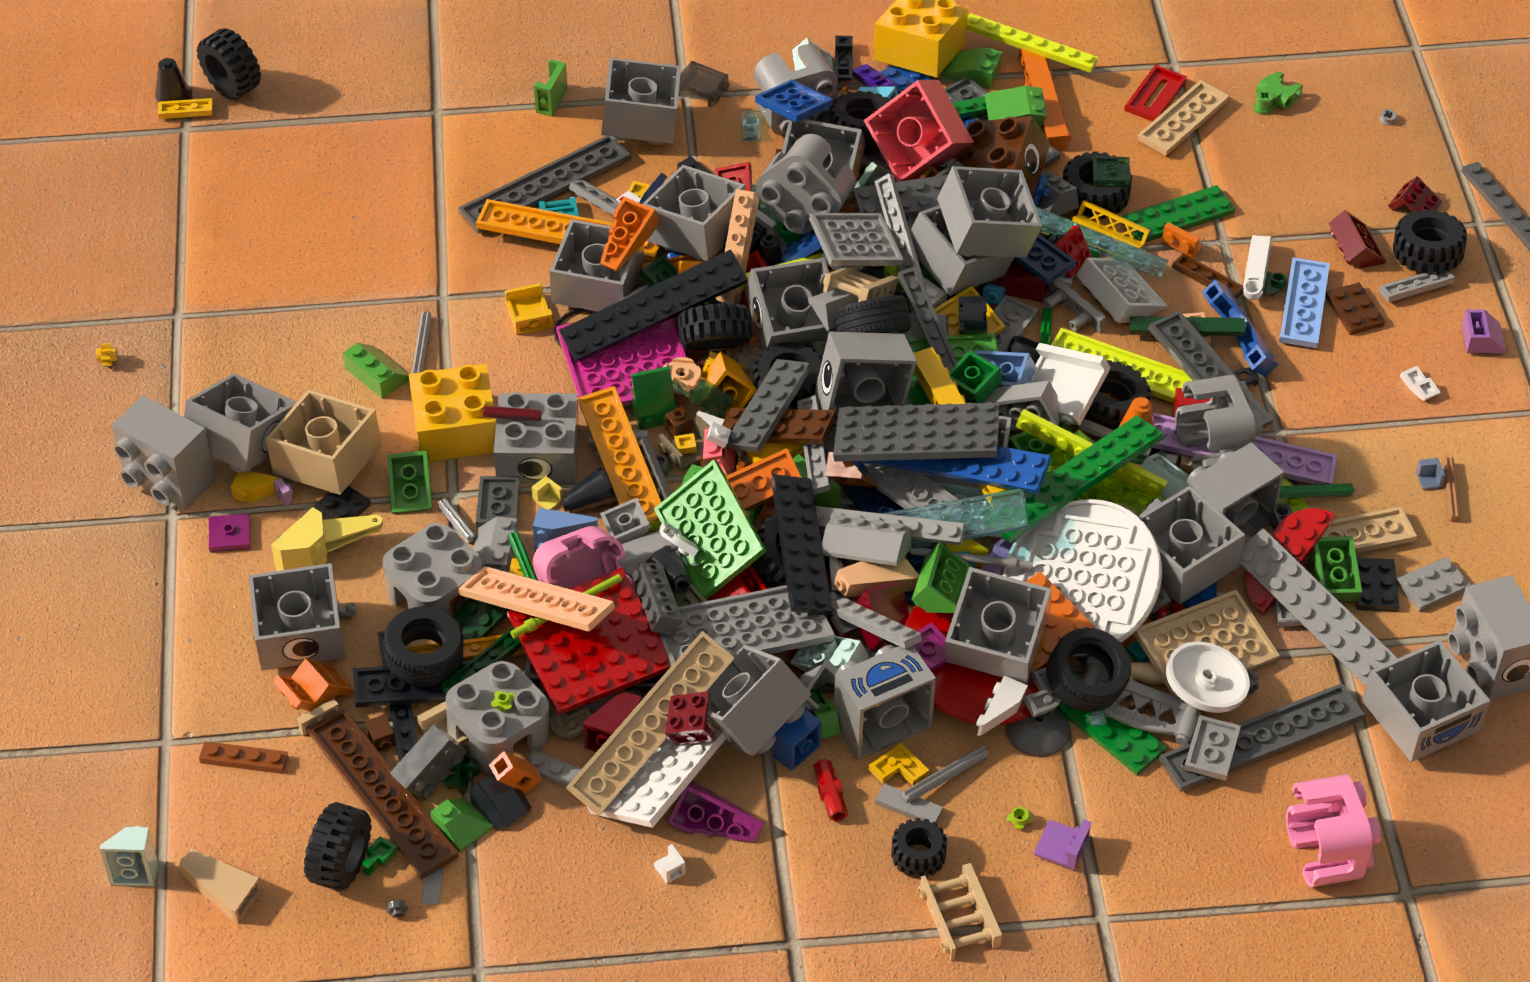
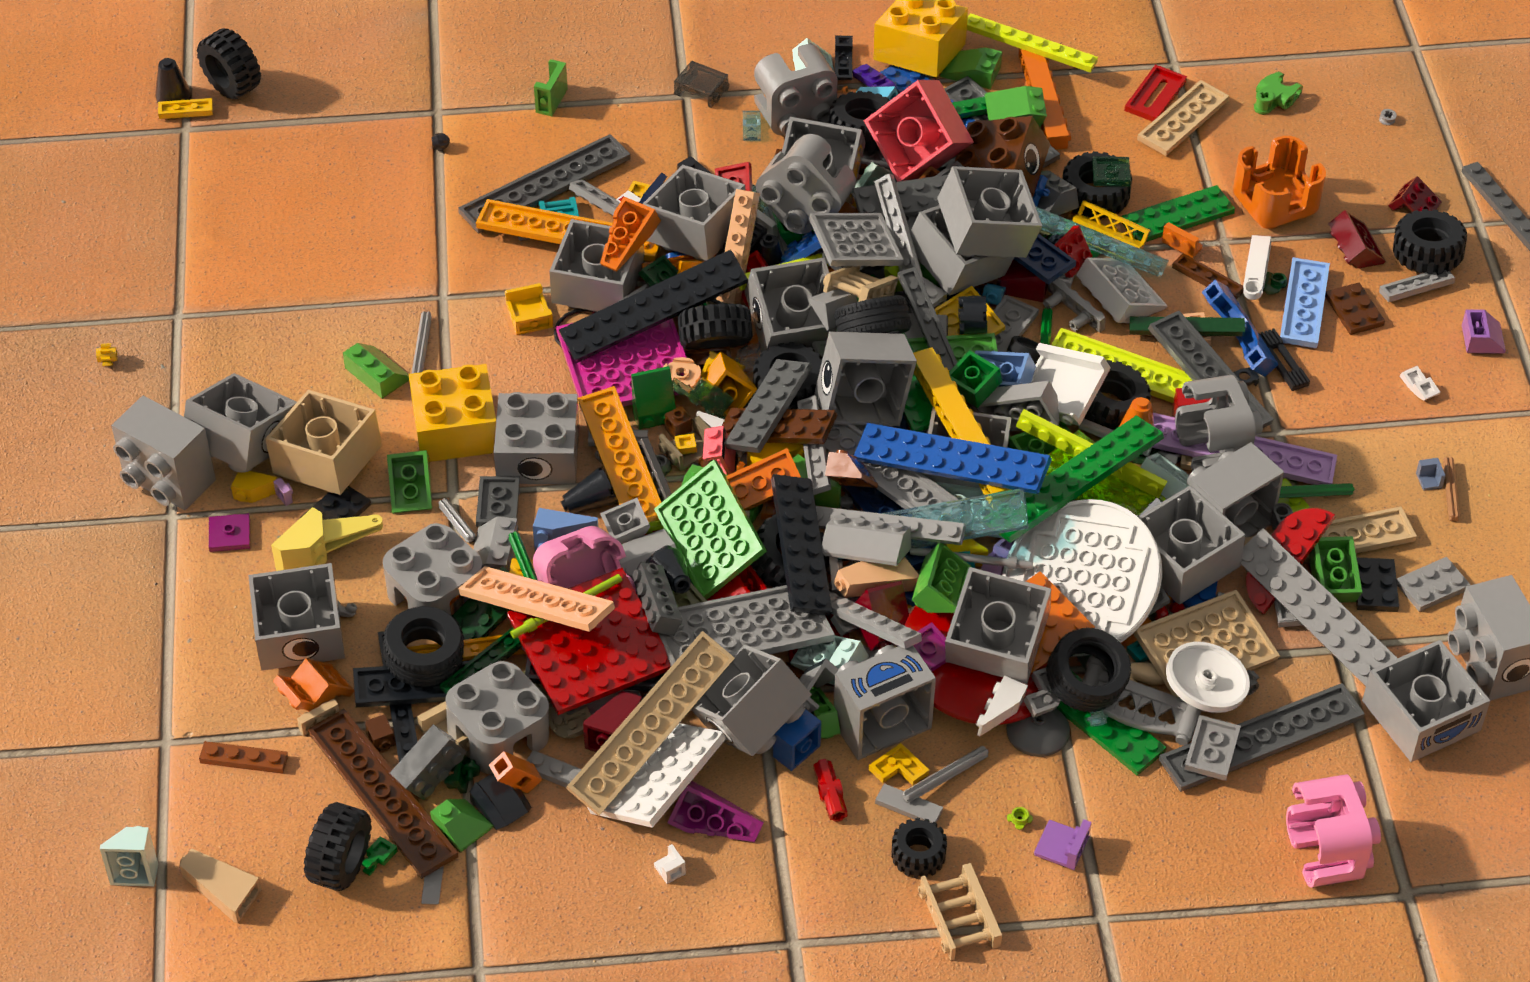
dark grey plate [387,899,408,918] -> none
dark red axle [483,406,542,422] -> none
lime plate [491,691,515,712] -> none
light yellow panel [532,476,563,510] -> none
light grey brick [601,58,681,145] -> none
white plate [660,521,698,557] -> none
dark red bracket [665,691,716,746] -> none
white plate [706,421,731,448] -> none
blue plate [755,79,833,122] -> none
dark grey plate [833,402,1000,462] -> none
none -> black plate [432,133,450,151]
none -> orange piece [1233,136,1326,229]
none -> black container [1259,328,1310,391]

